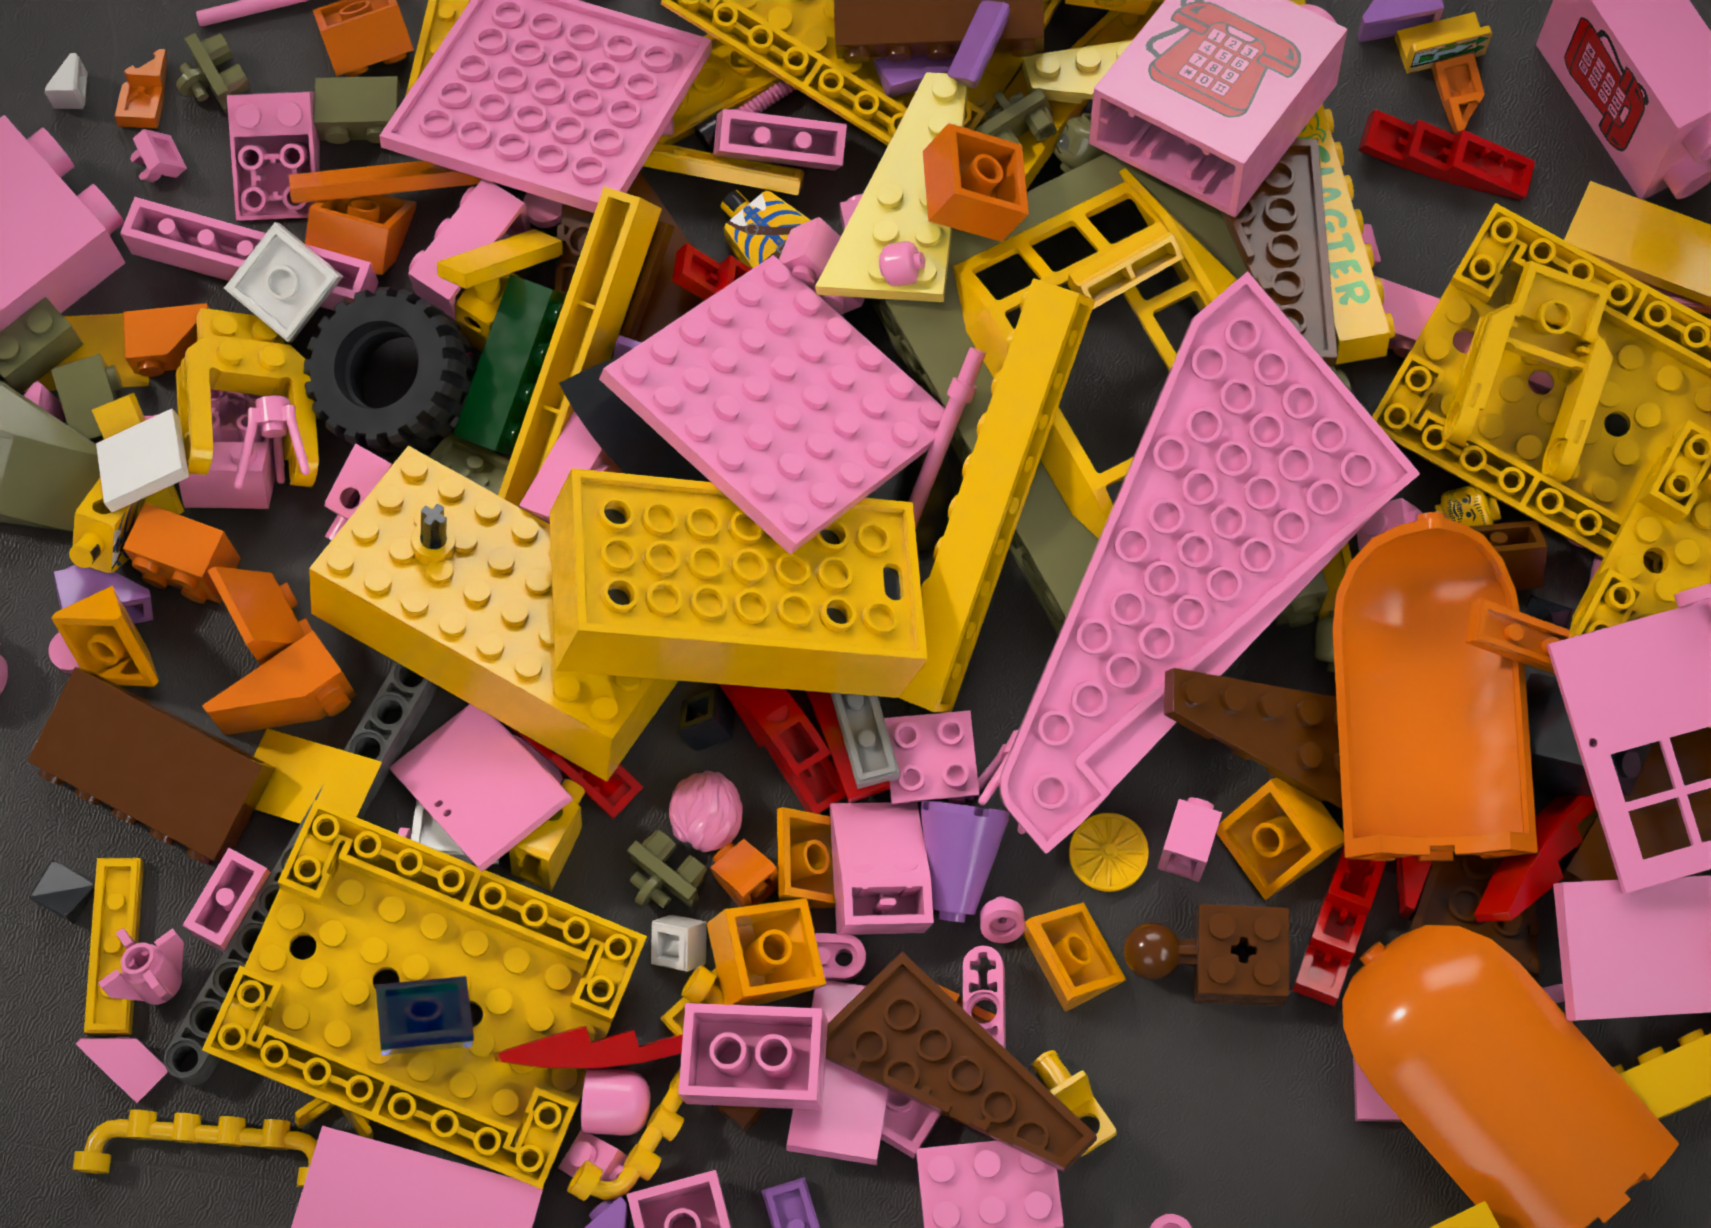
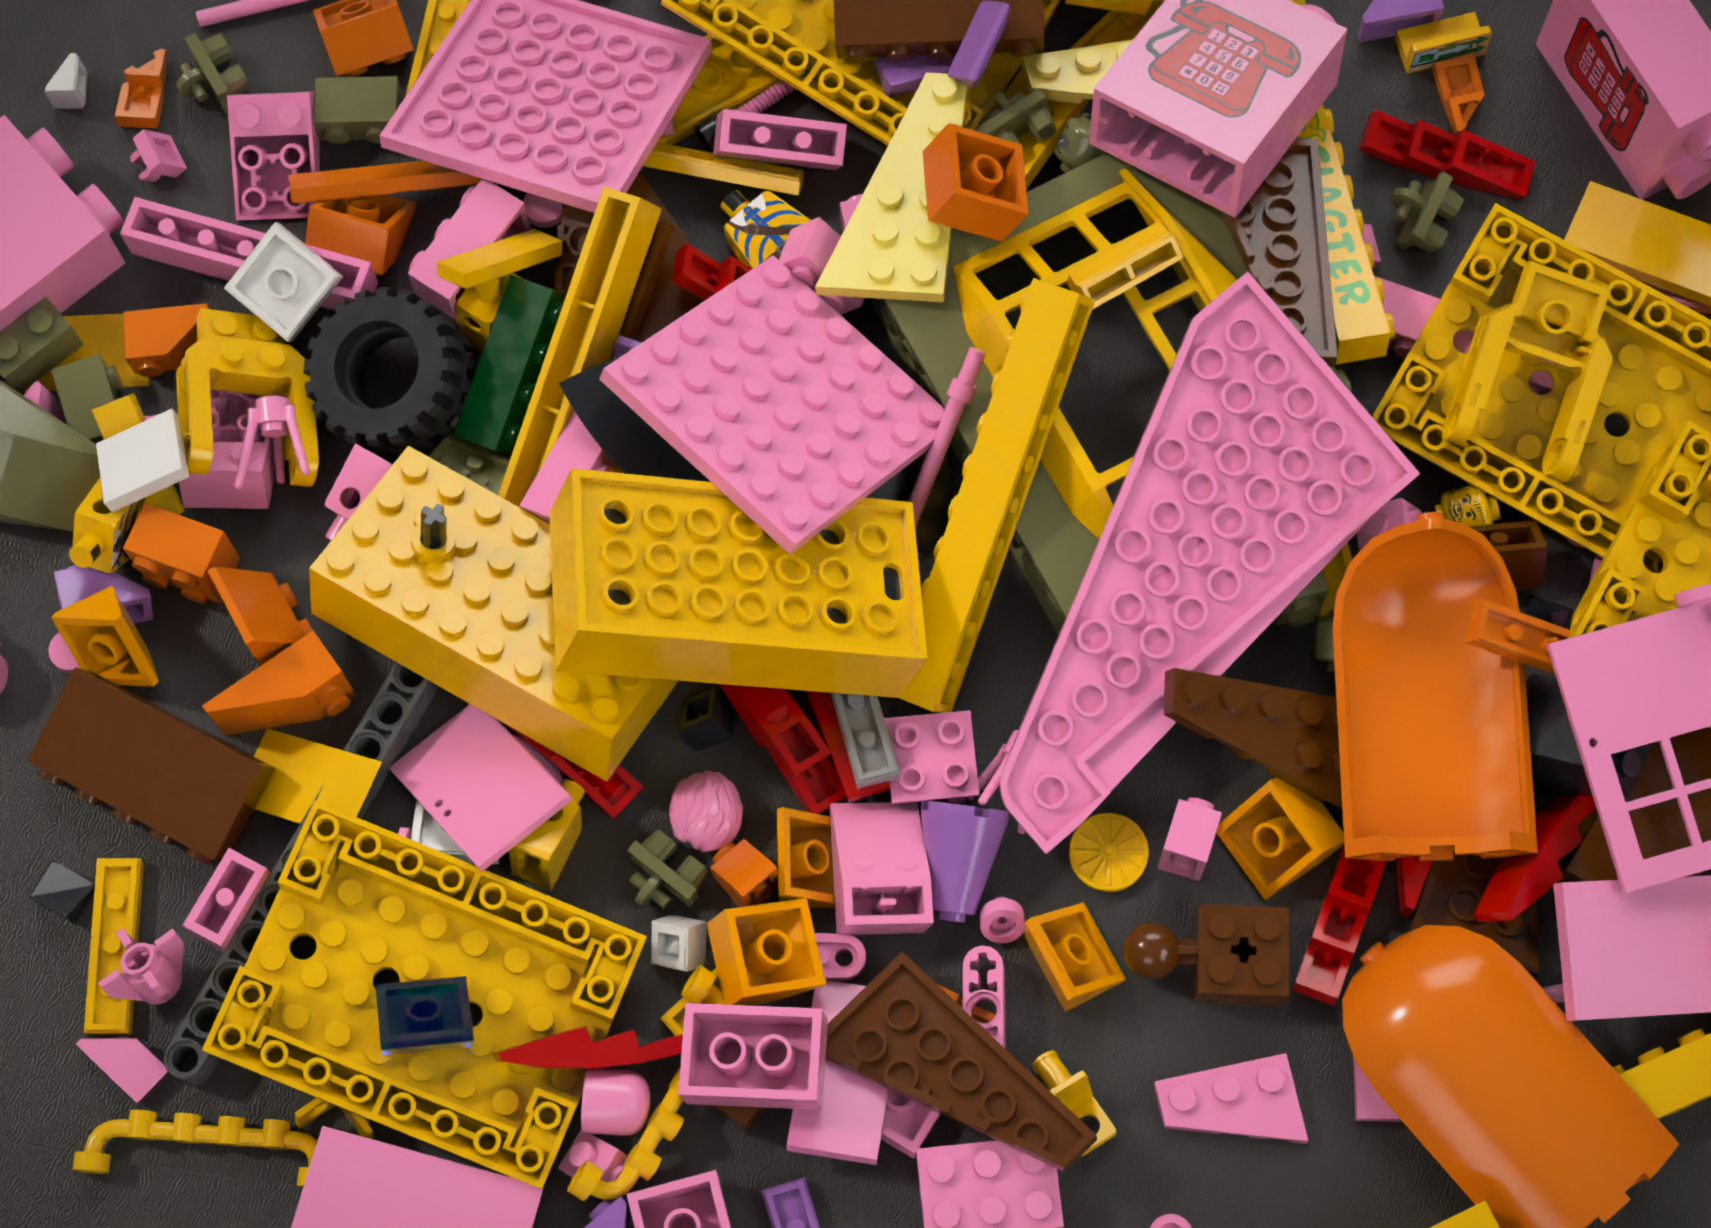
bright pink piece [879,241,925,286] -> none
none -> bright pink wing [1154,1053,1309,1144]
none -> olive hips [1390,171,1464,253]

